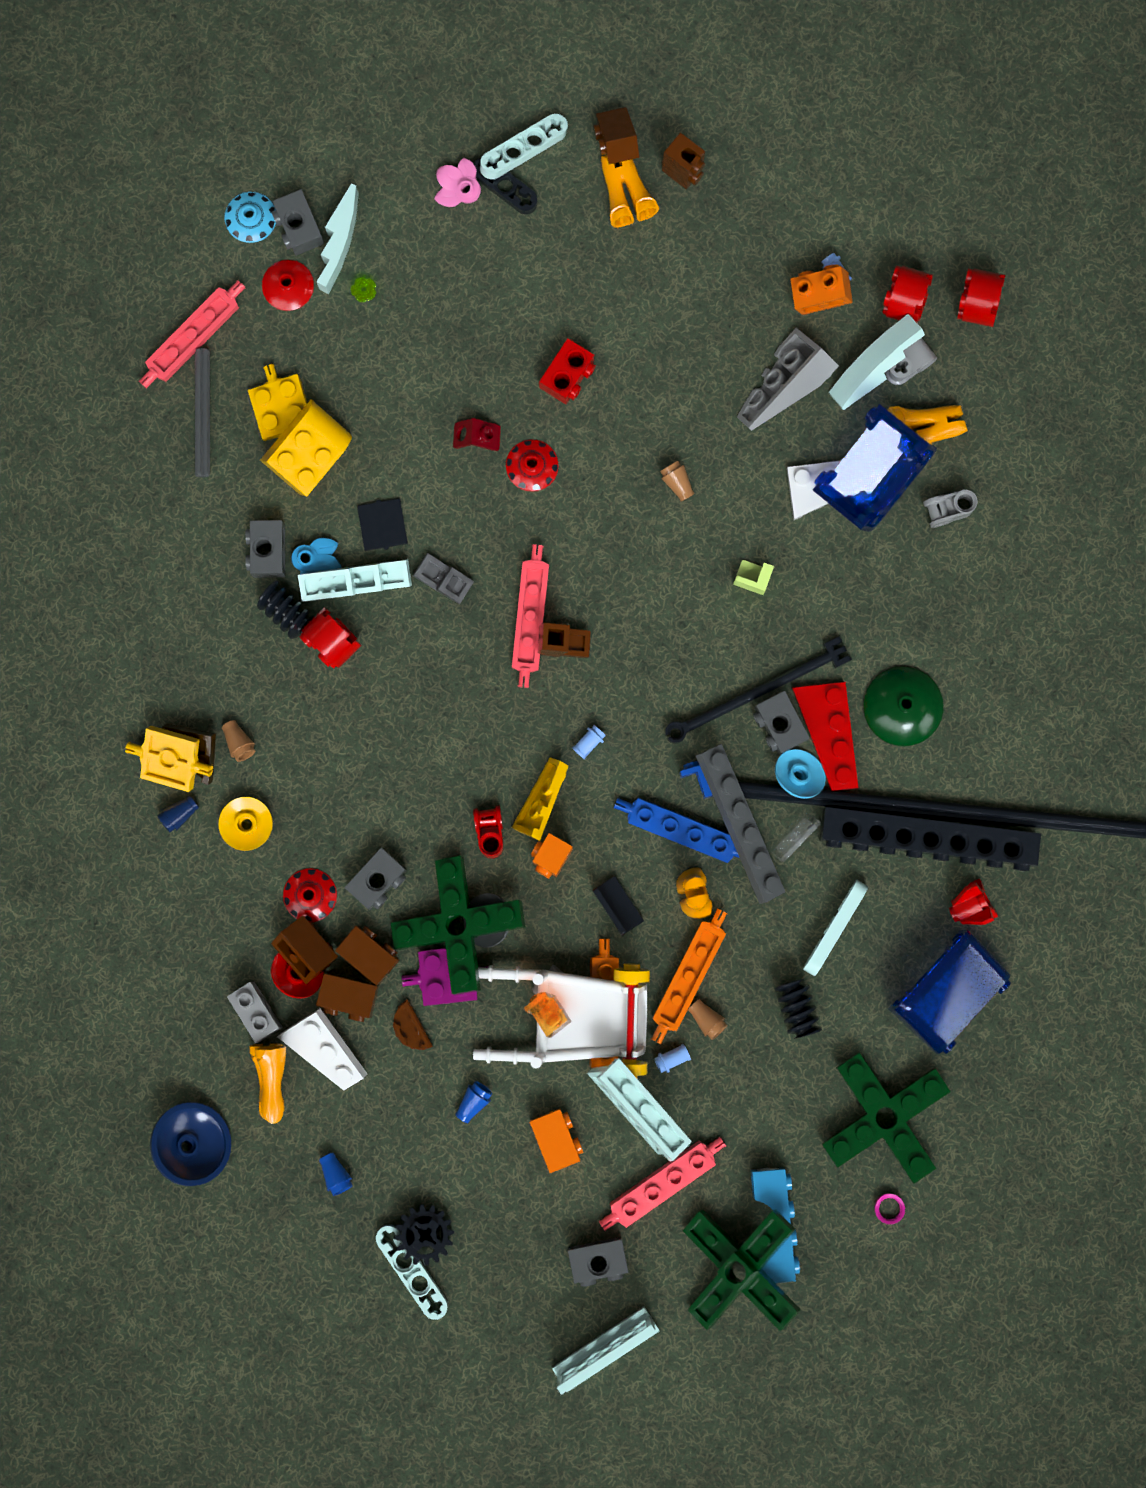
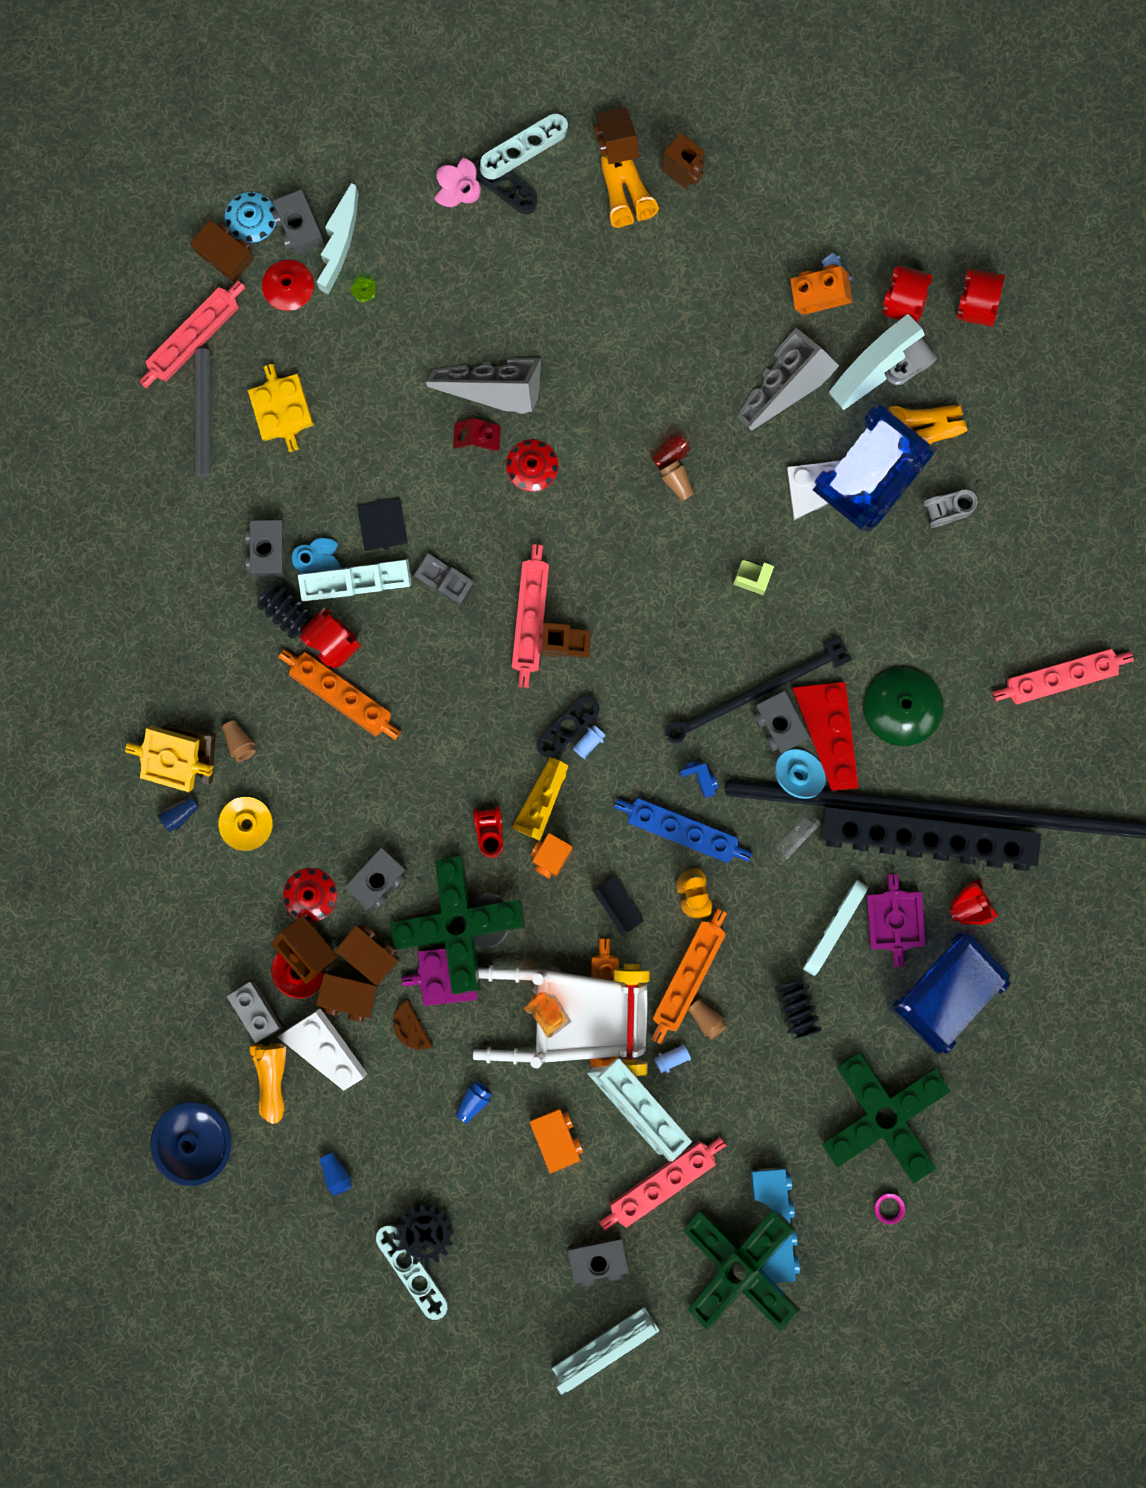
yellow brick [260,399,352,497] -> none
red brick [539,338,596,404] -> none
dark grey plate [696,744,785,904] -> none
none -> reddish brown brick [190,220,254,283]
none -> orange plate [278,649,402,740]
none -> light grey wedge [426,358,541,414]
none -> black beam [537,696,599,758]
none -> clear red cone [651,433,691,470]
none -> magenta plate [866,874,925,967]
none -> coral plate [992,649,1134,704]

